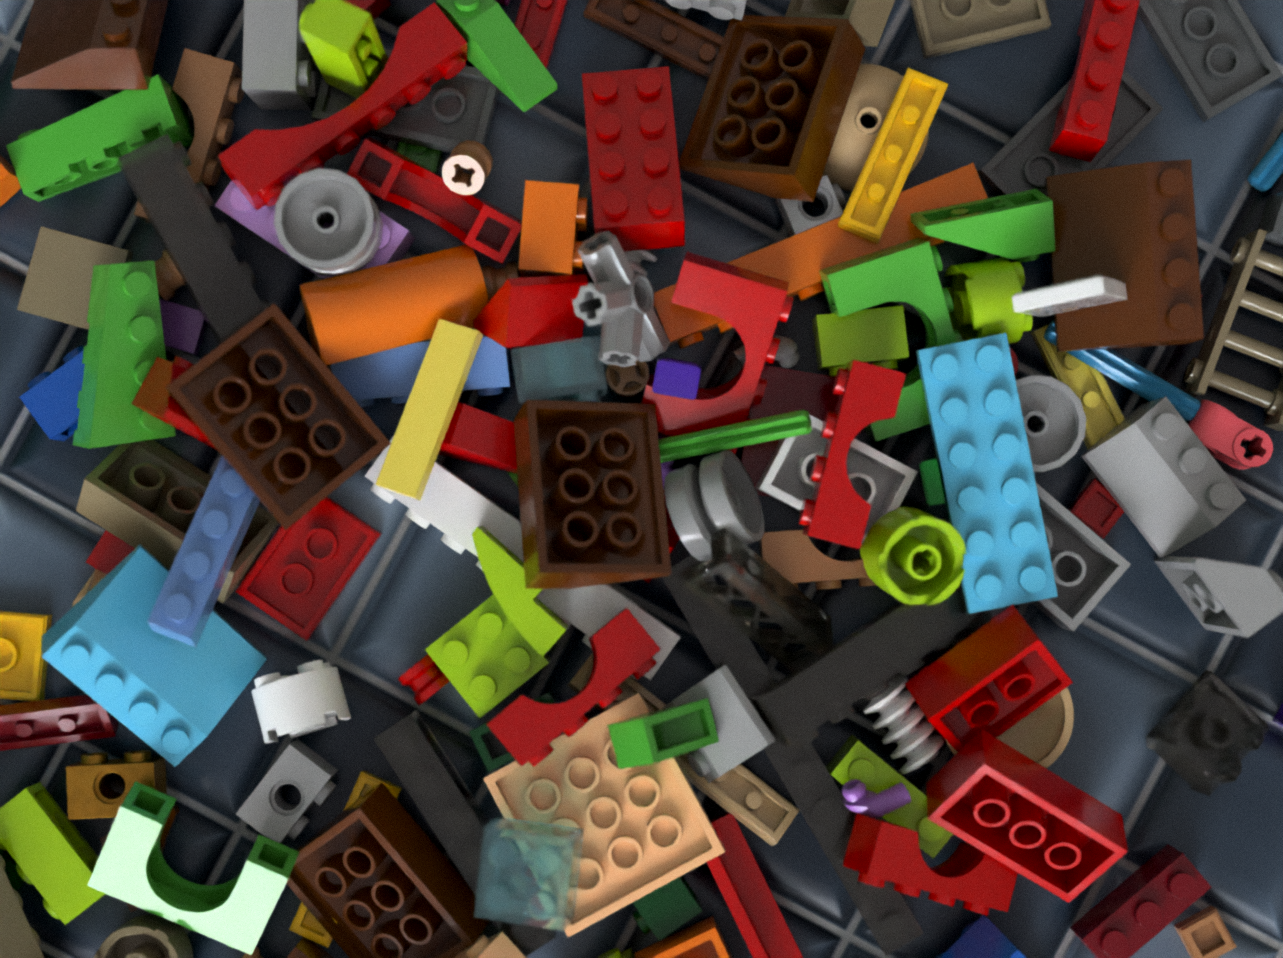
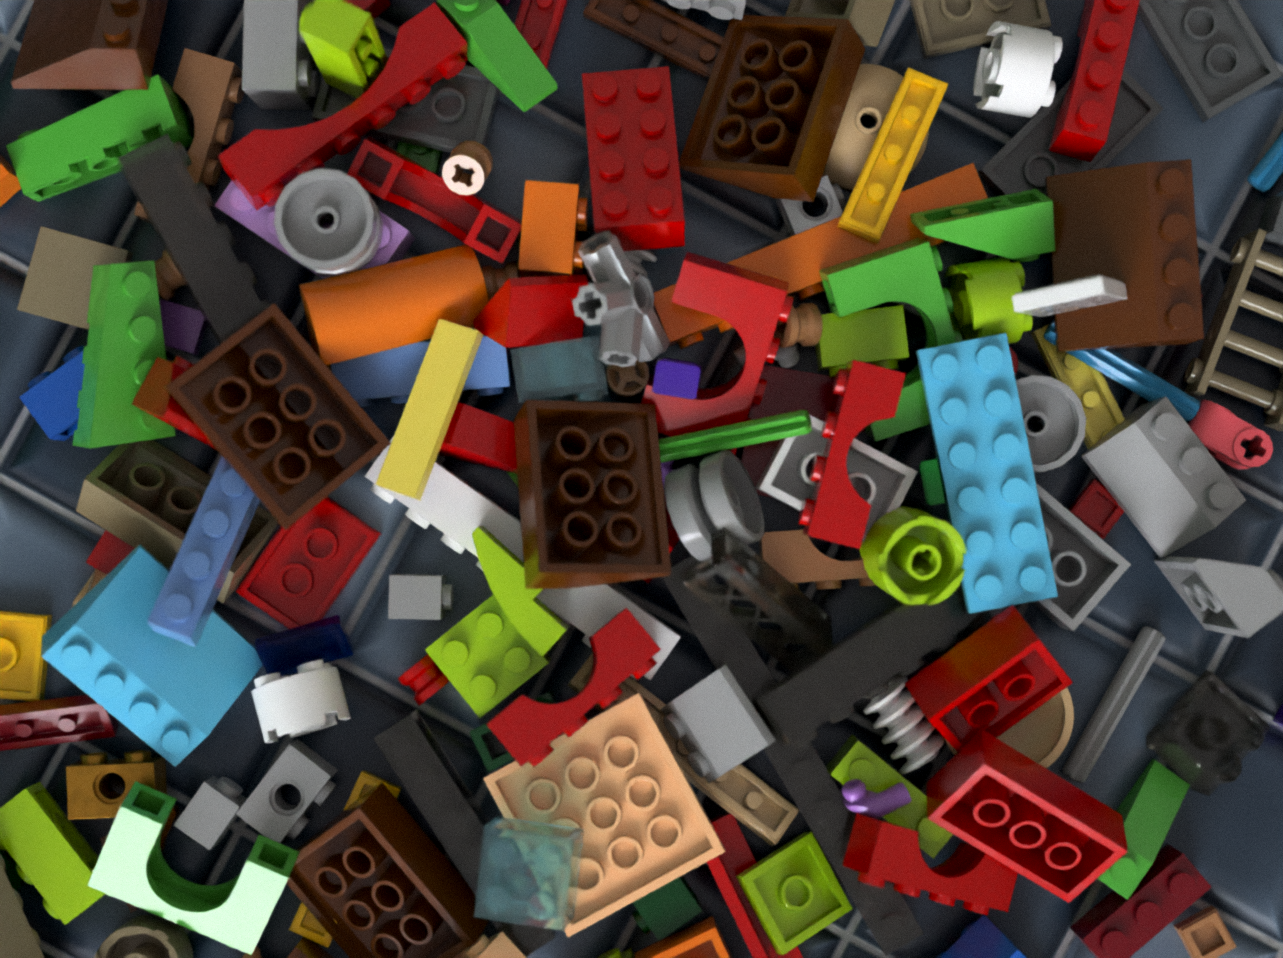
bright green slope [608,698,719,769] -> none
none -> light grey brick [174,776,247,851]
none -> clear blue tile [255,615,353,676]
none -> light grey brick [388,574,454,620]
none -> lime plate [735,832,853,955]
none -> medium nougat wheel [773,303,822,348]
none -> white brick [973,21,1062,118]
none -> light grey axle [1062,626,1166,783]
none -> bright green slope [1097,759,1190,900]

